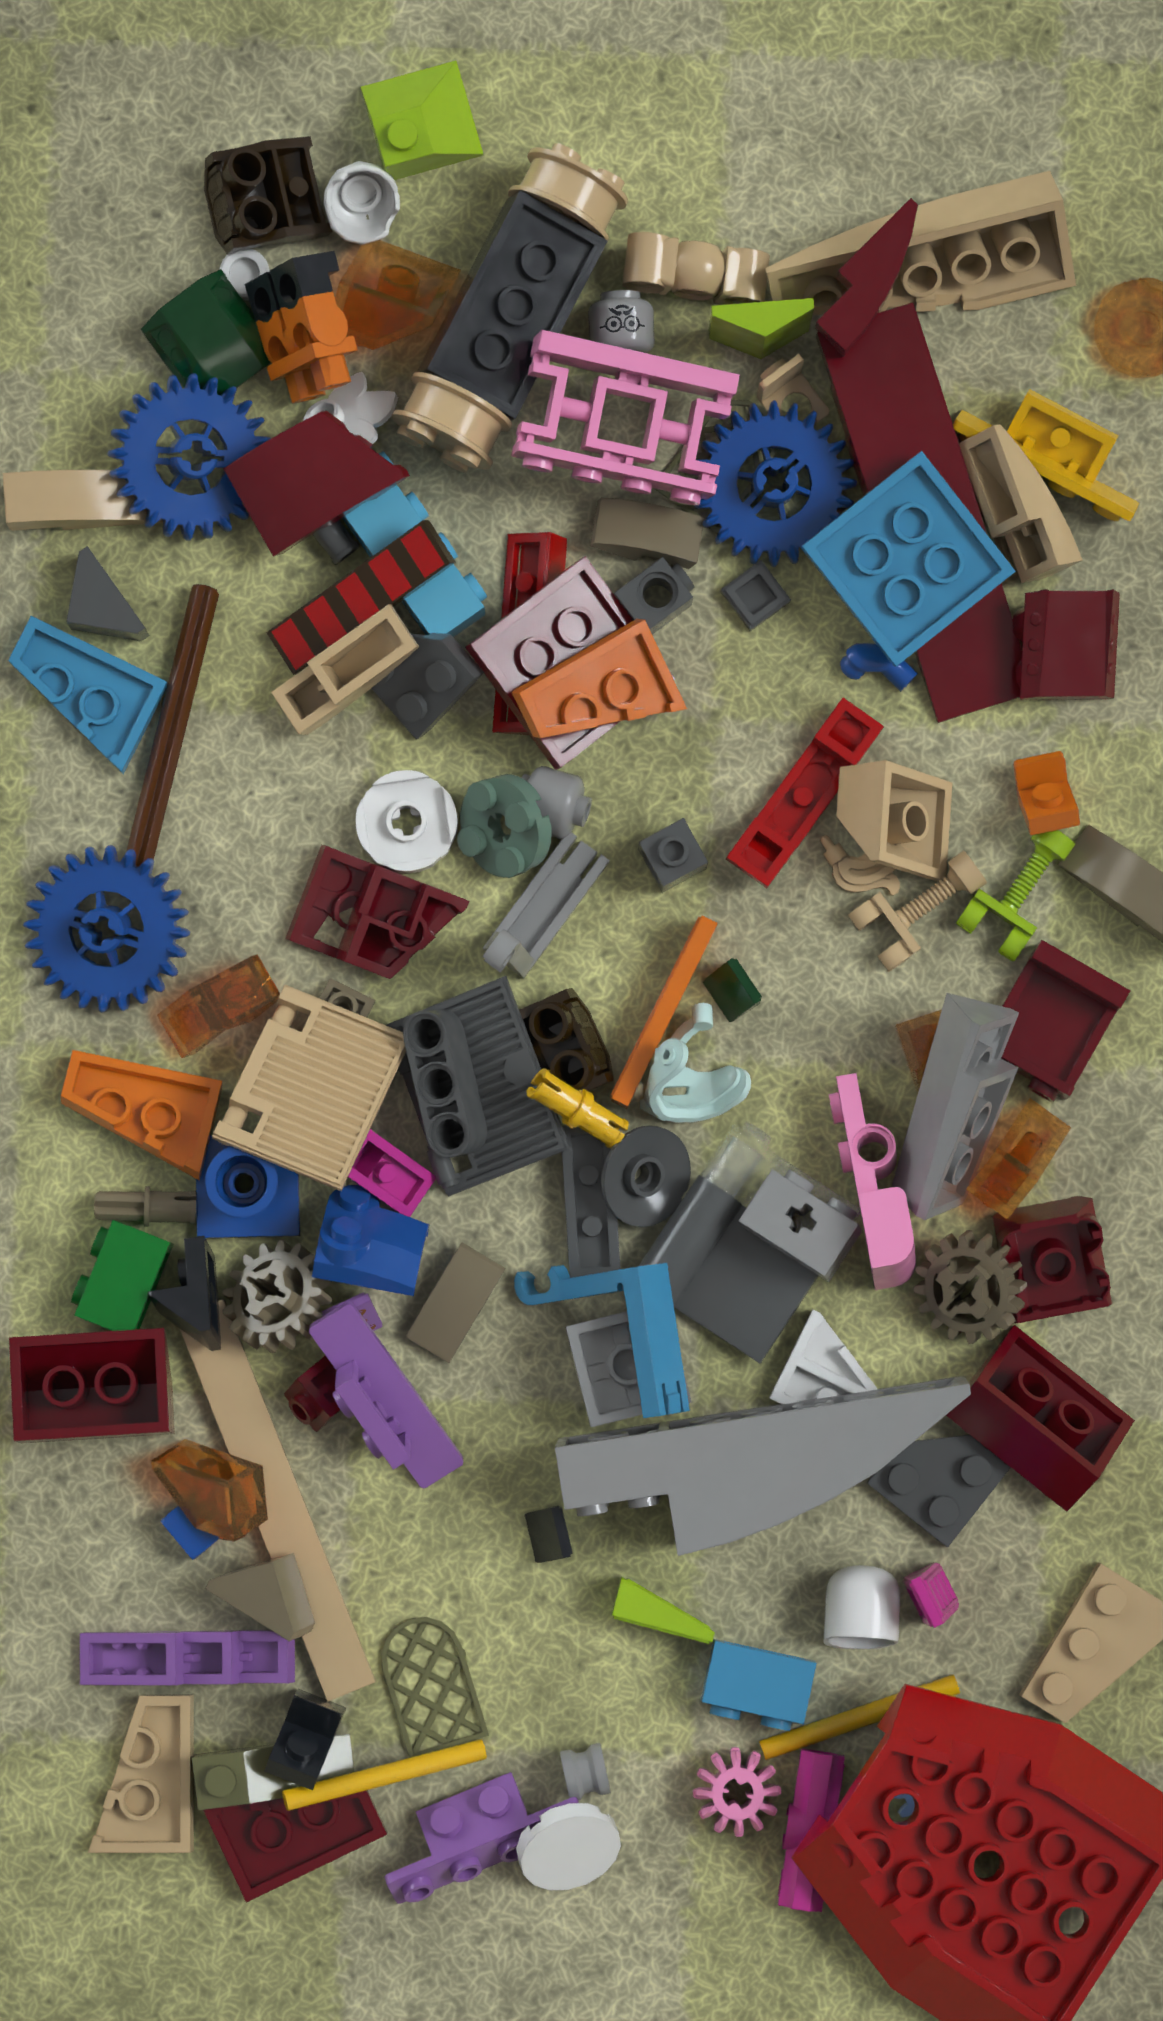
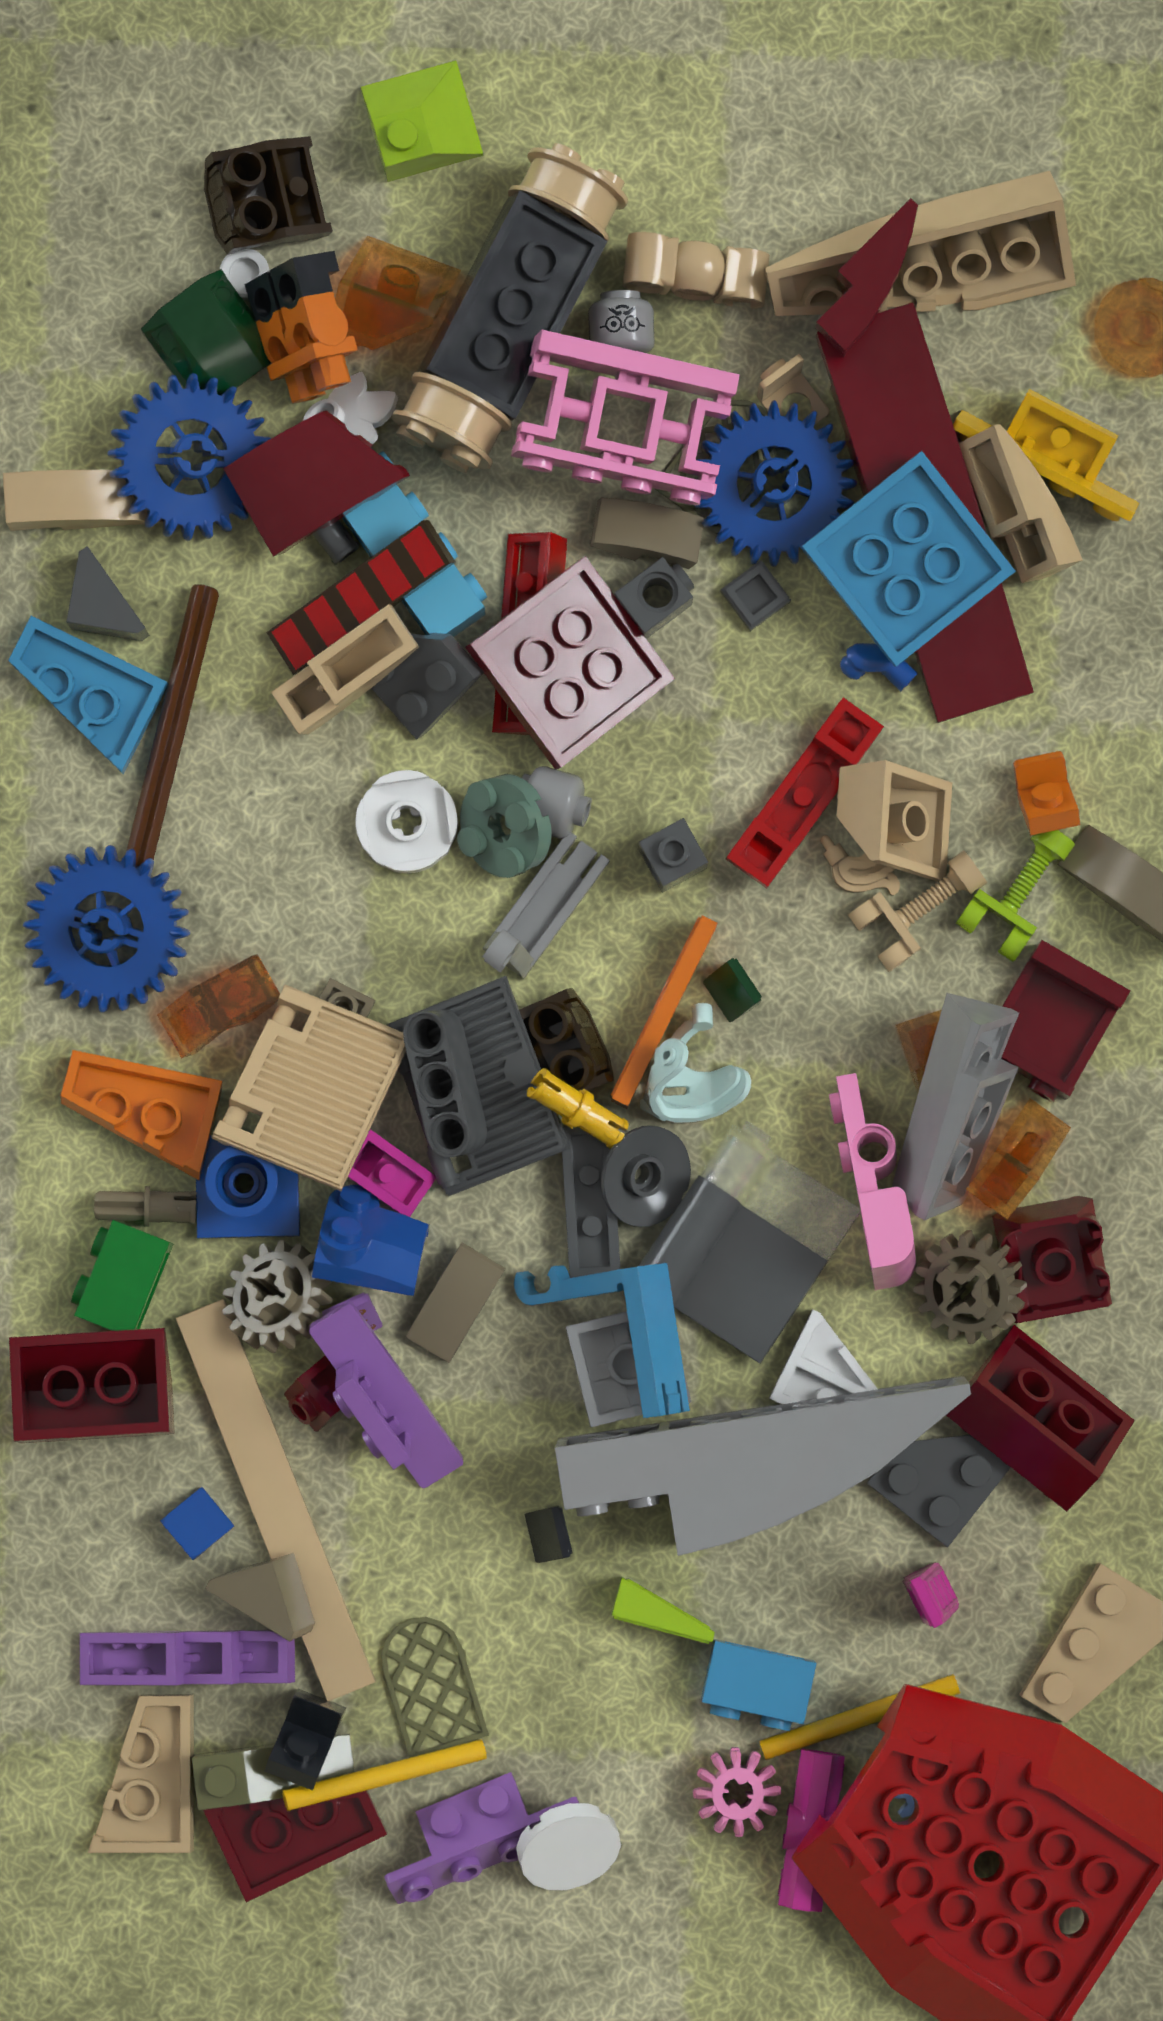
black slope [148,1236,221,1351] -> none
clear orange slope [151,1439,268,1542] -> none
dark red slope [285,844,470,979] -> none
white hair [323,161,400,245] -> none
orange wing [512,619,687,738] -> none
light grey wheel [560,1743,611,1800] -> none
lime slope [708,298,814,359] -> none
light grey brick [739,1169,862,1282] -> none
white helmet [823,1565,900,1649] -> none
dark red slope [1013,589,1120,700] -> none

